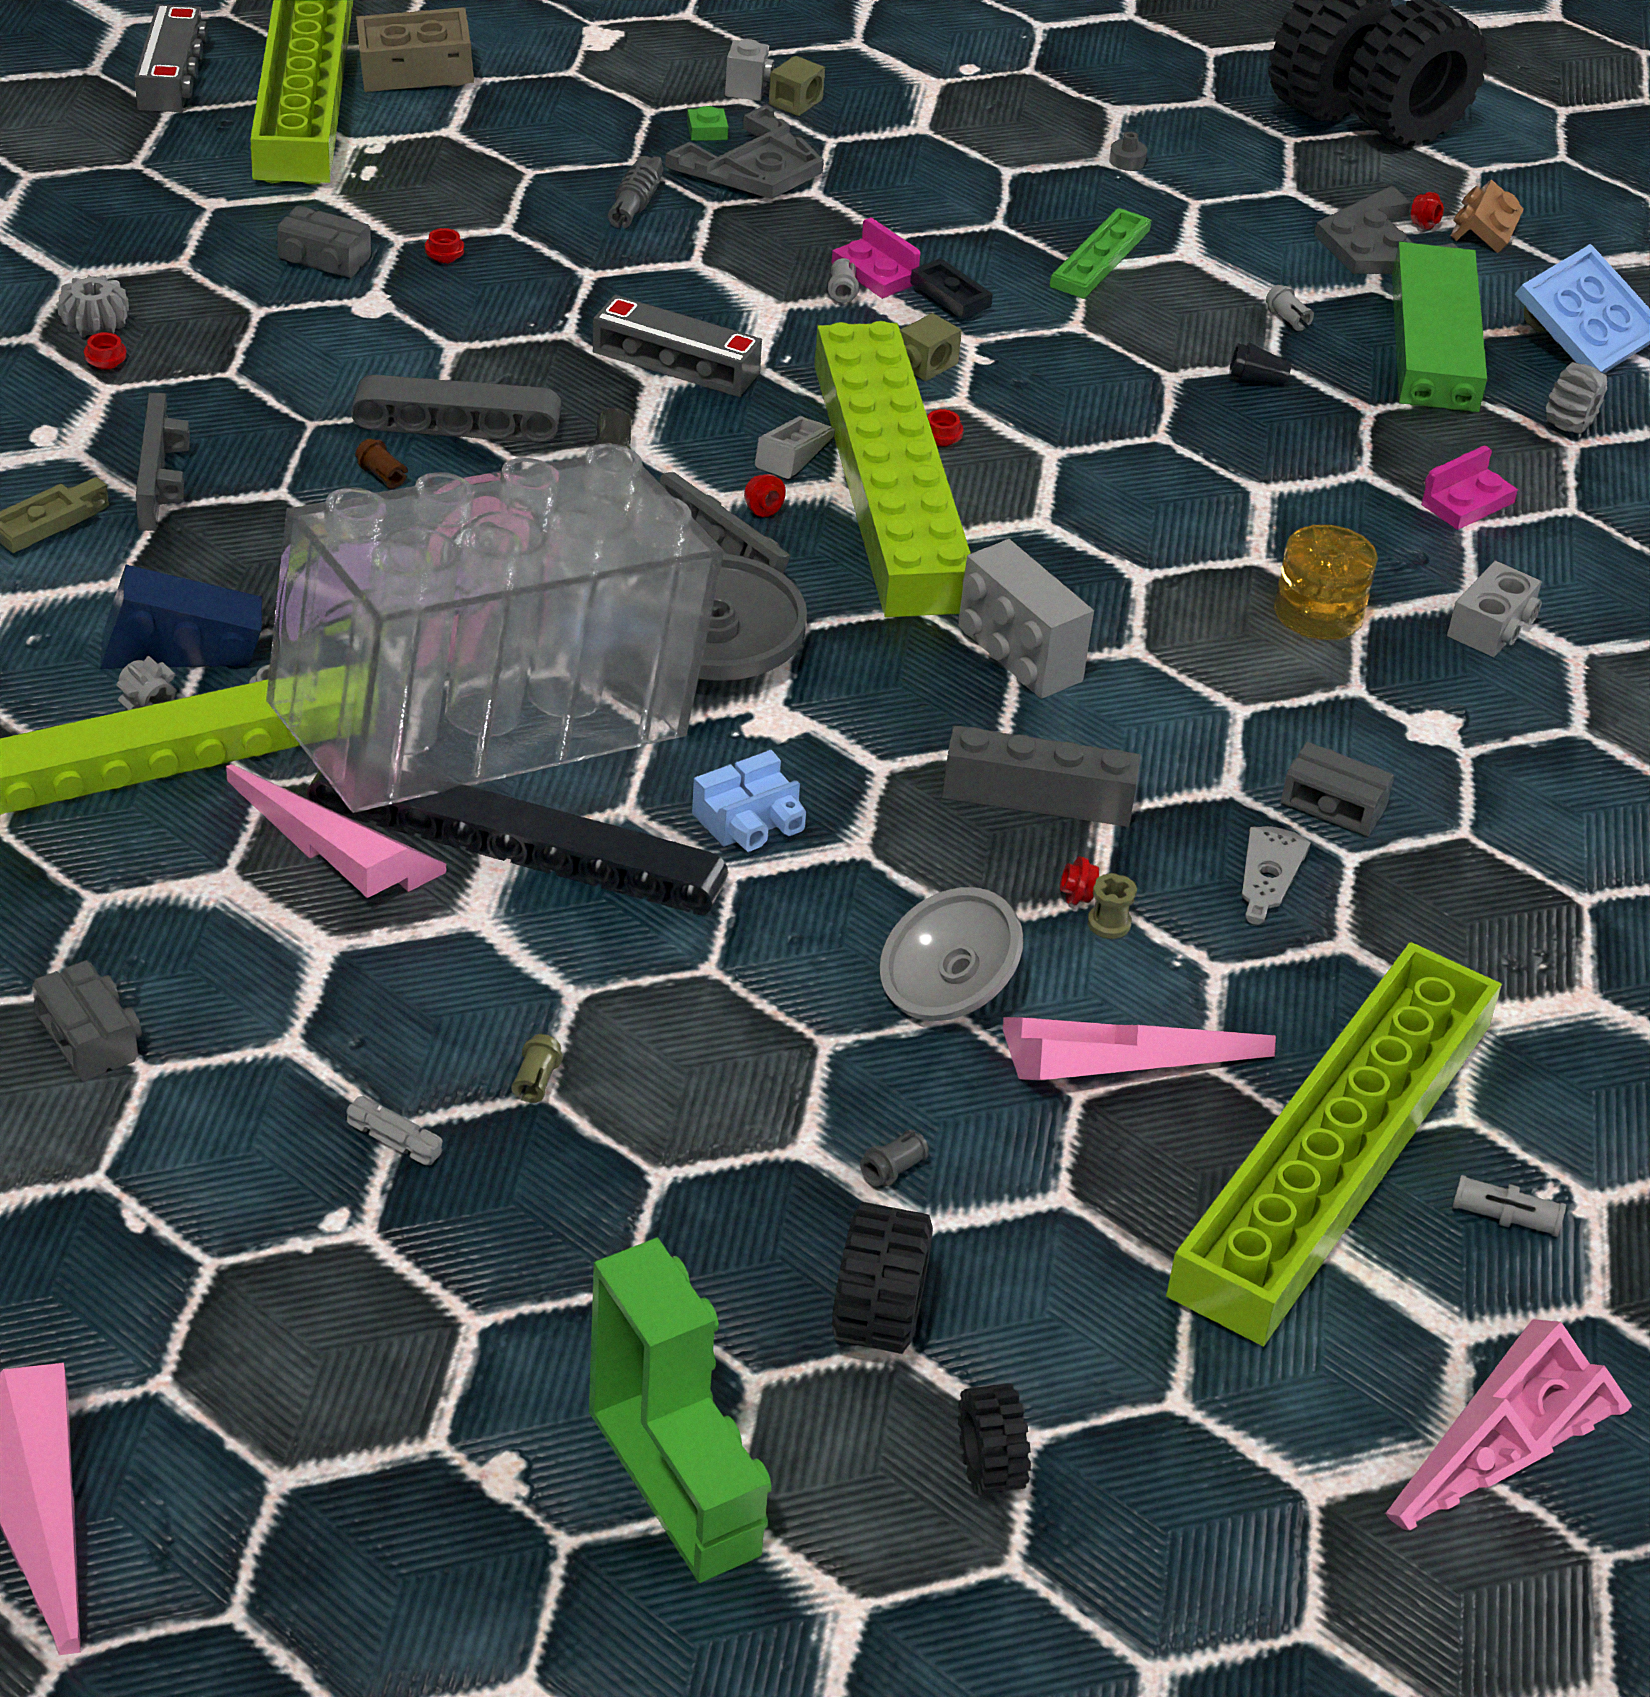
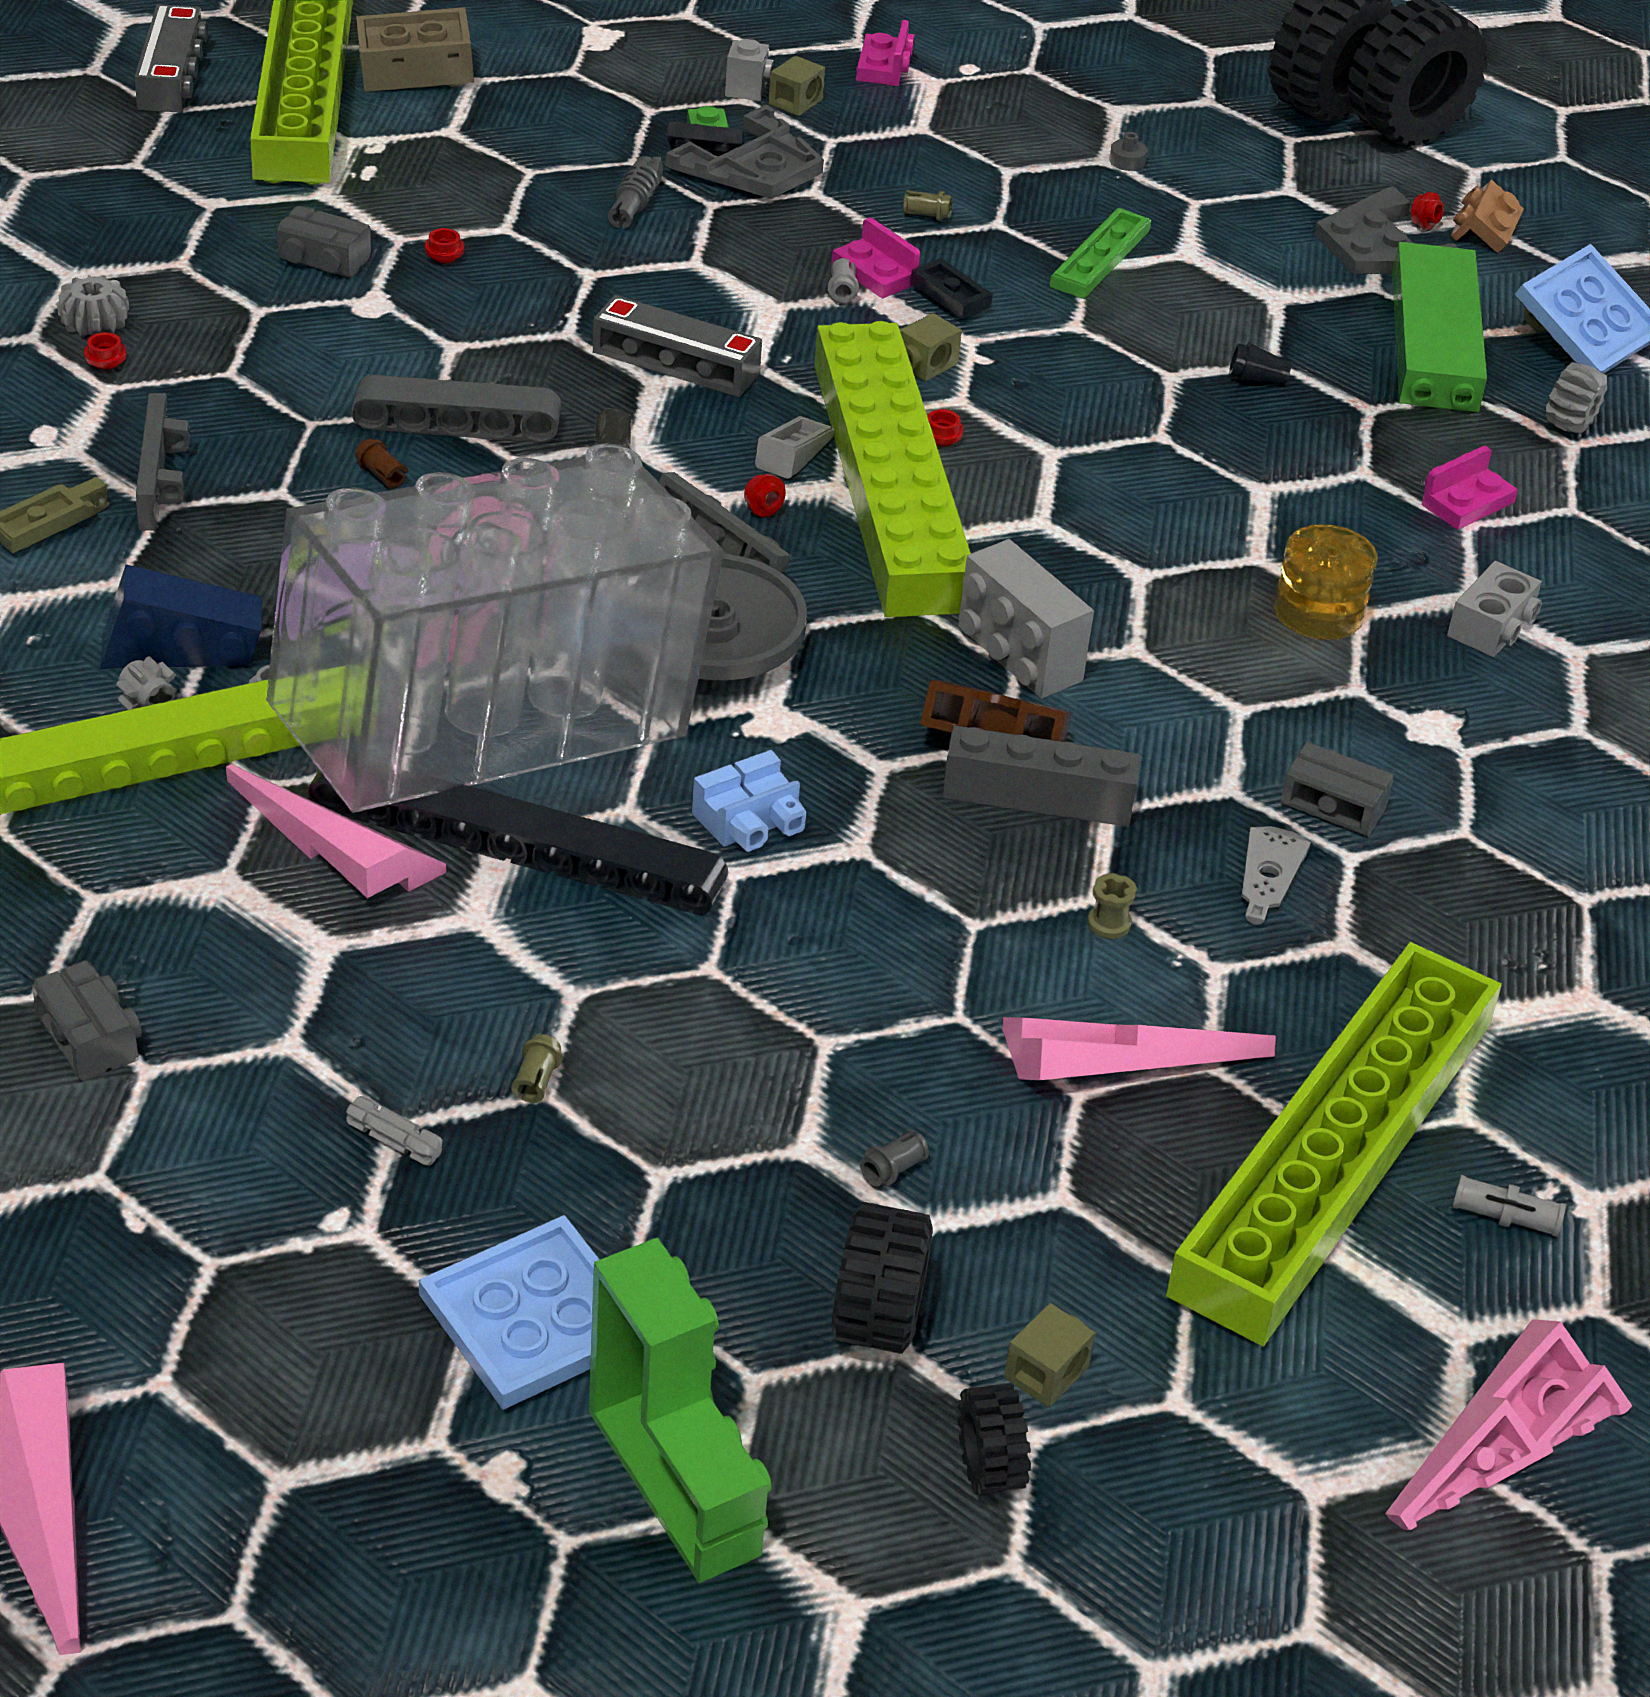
light grey dish [880,887,1023,1021] -> none
red plate [1060,856,1099,905] -> none
light grey pin [1266,285,1314,331] -> none
none -> light blue plate [418,1215,599,1410]
none -> black plate [667,121,745,156]
none -> dark pink bracket [856,20,915,86]
none -> olive pin [903,190,953,221]
none -> reddish brown arch [920,679,1072,742]
none -> olive brick [1004,1303,1096,1408]

